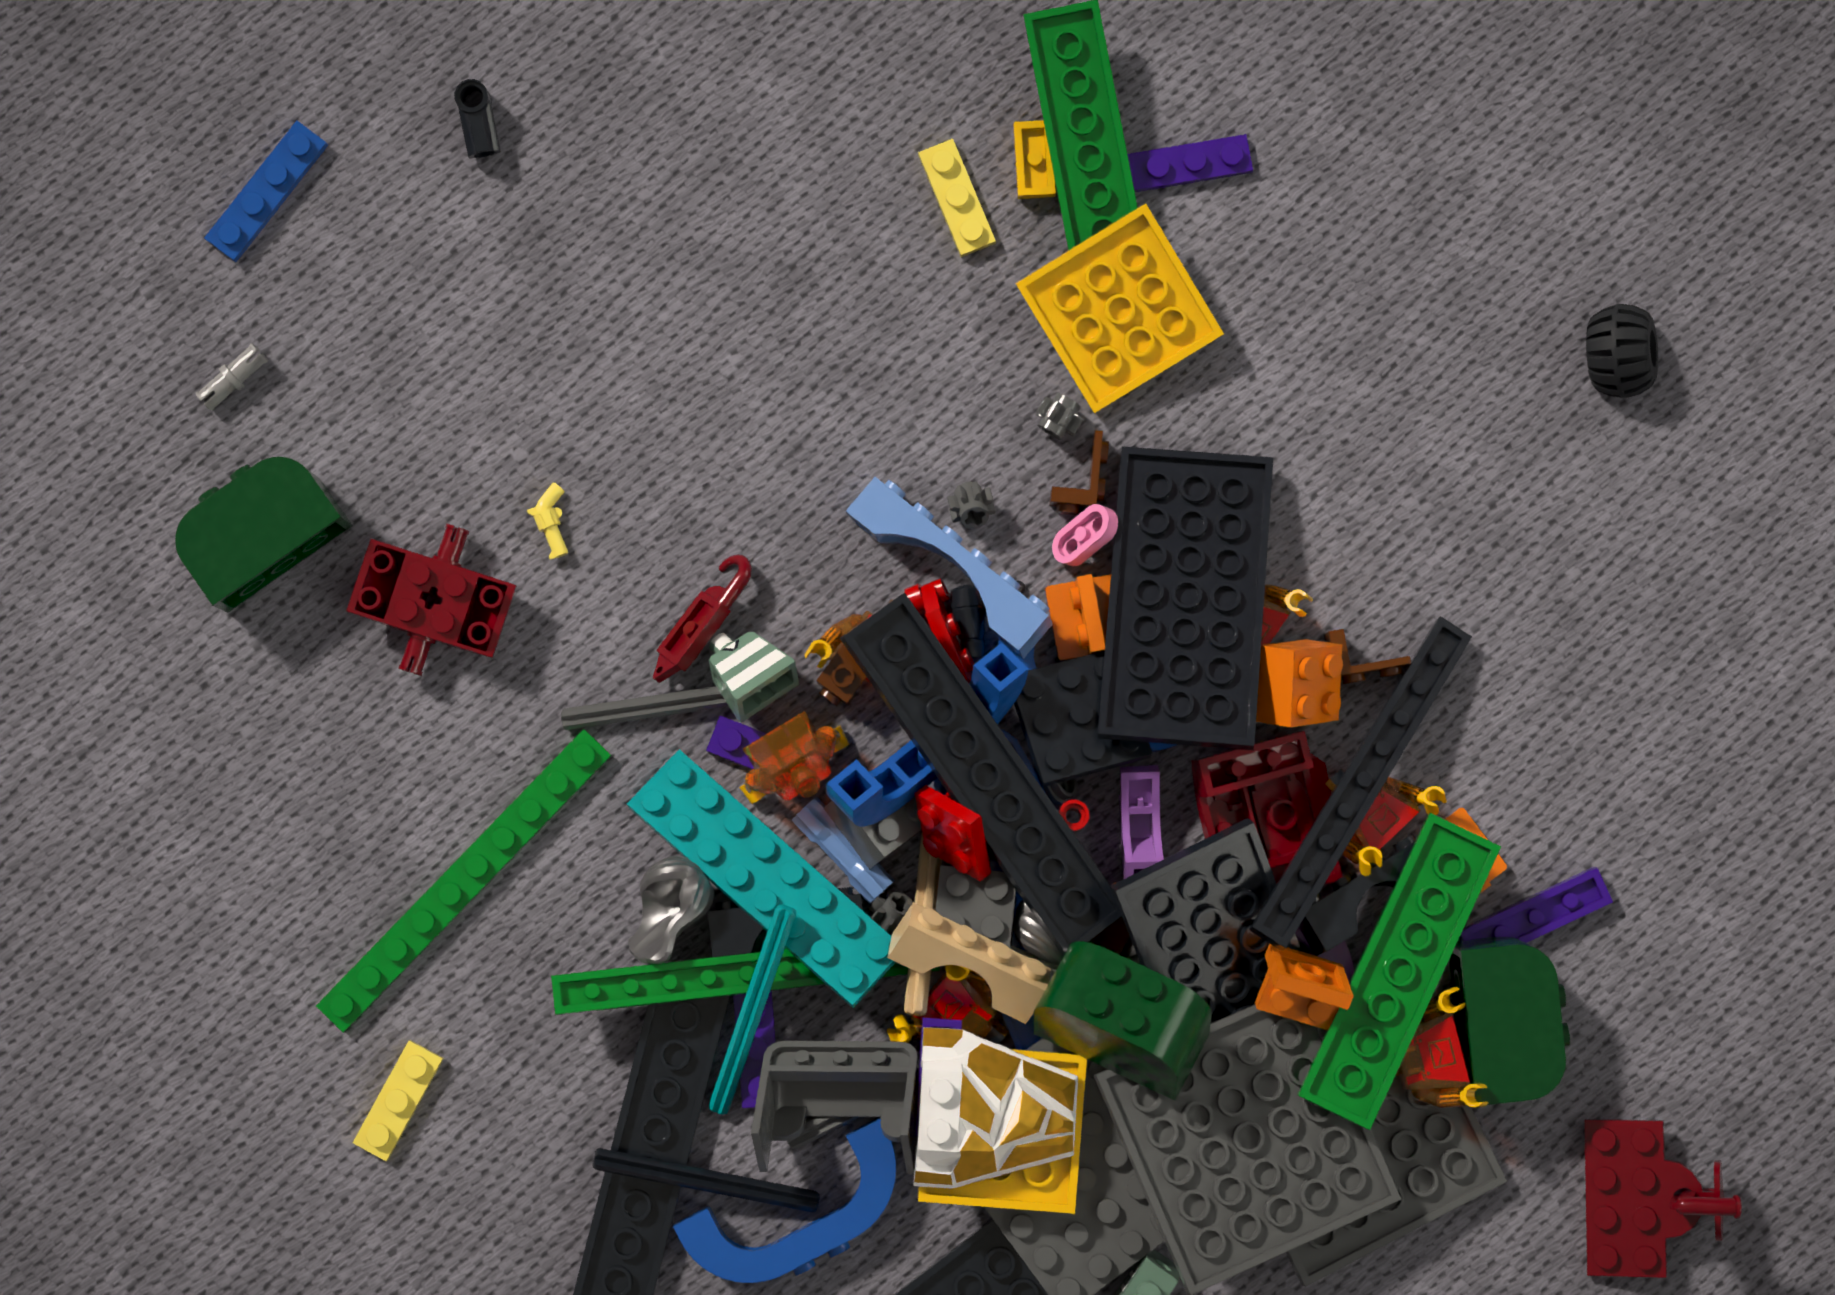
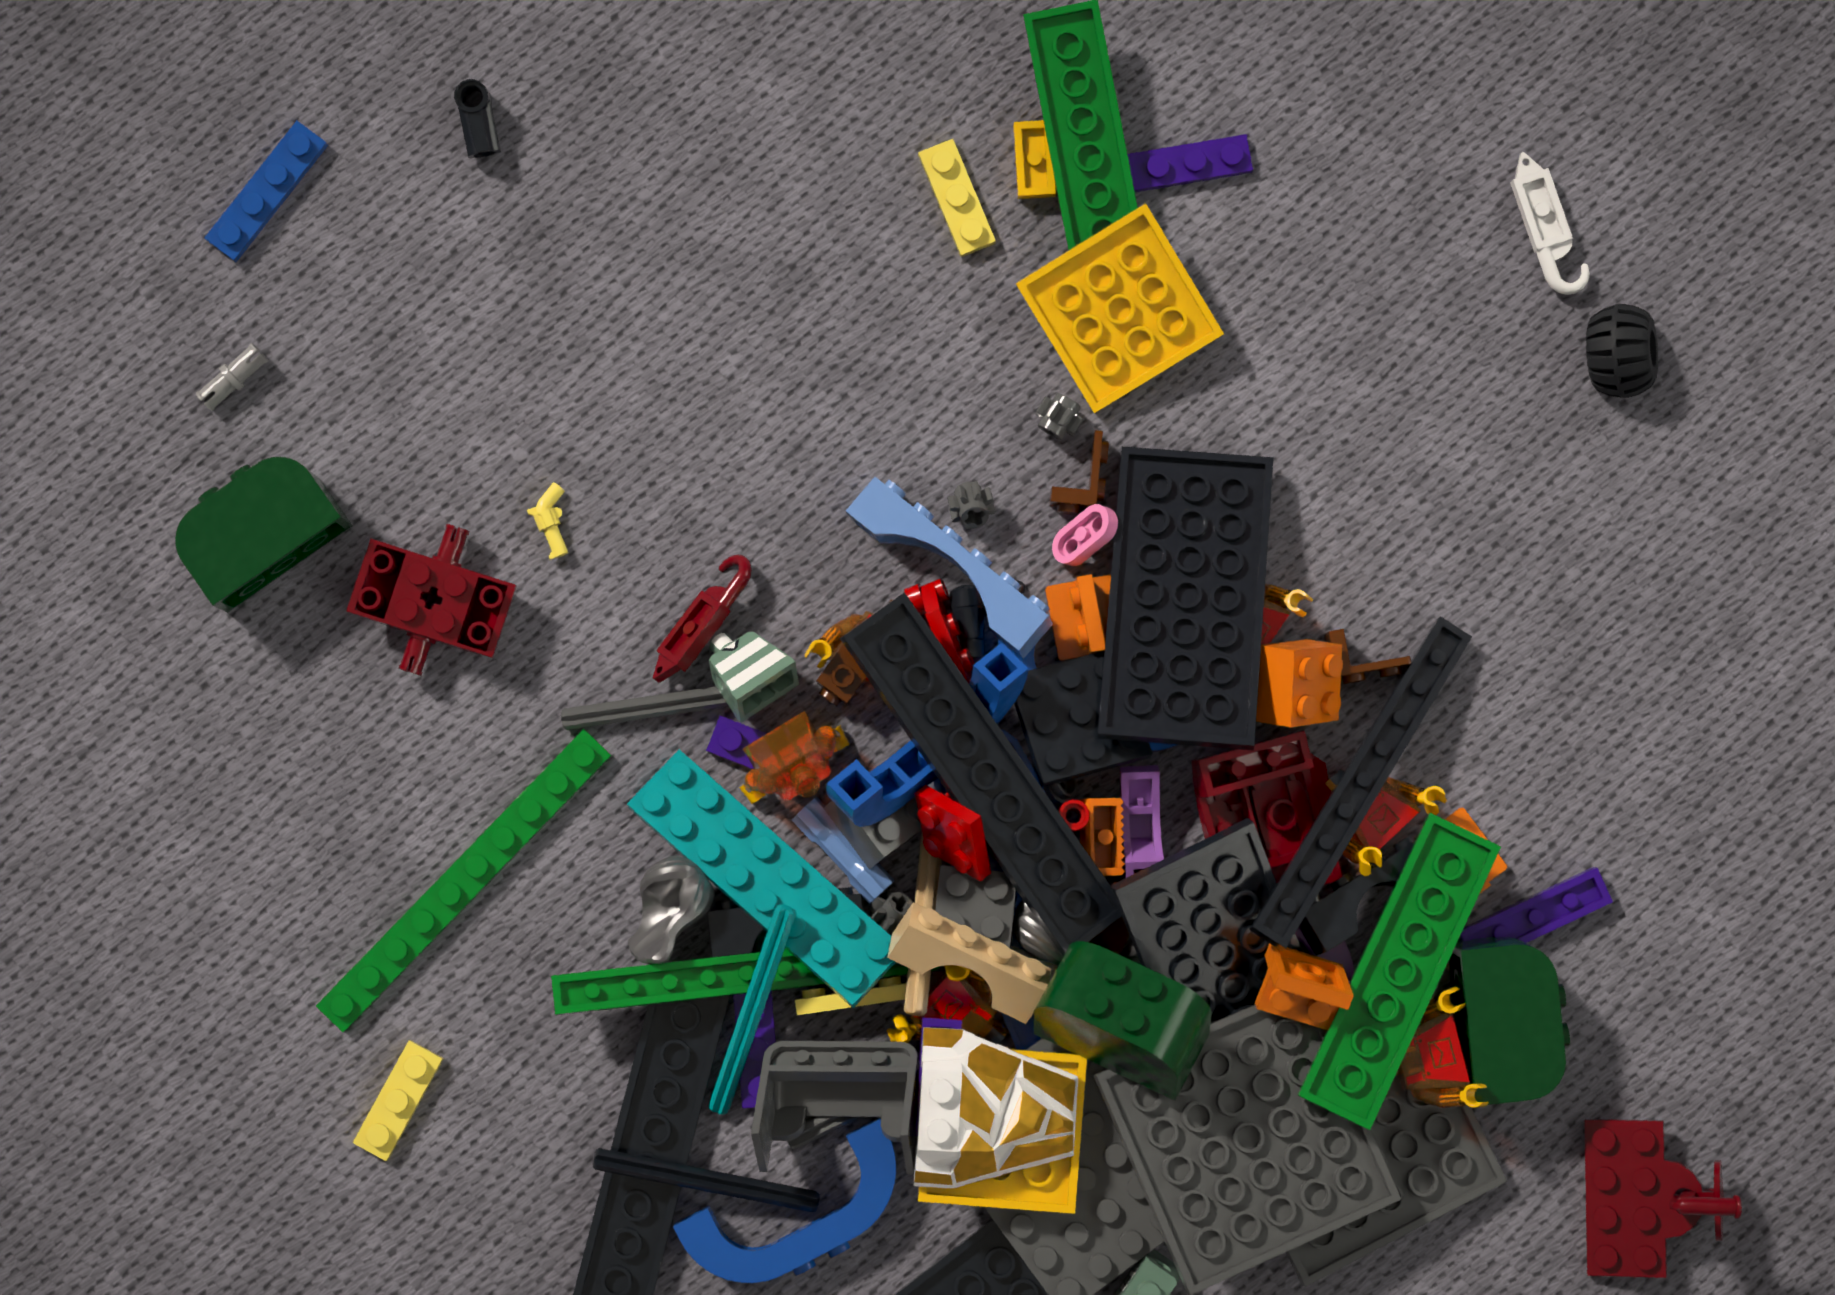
none -> light yellow plate [795,976,906,1015]
none -> orange brick [1079,798,1125,876]
none -> white plate [1510,152,1590,295]

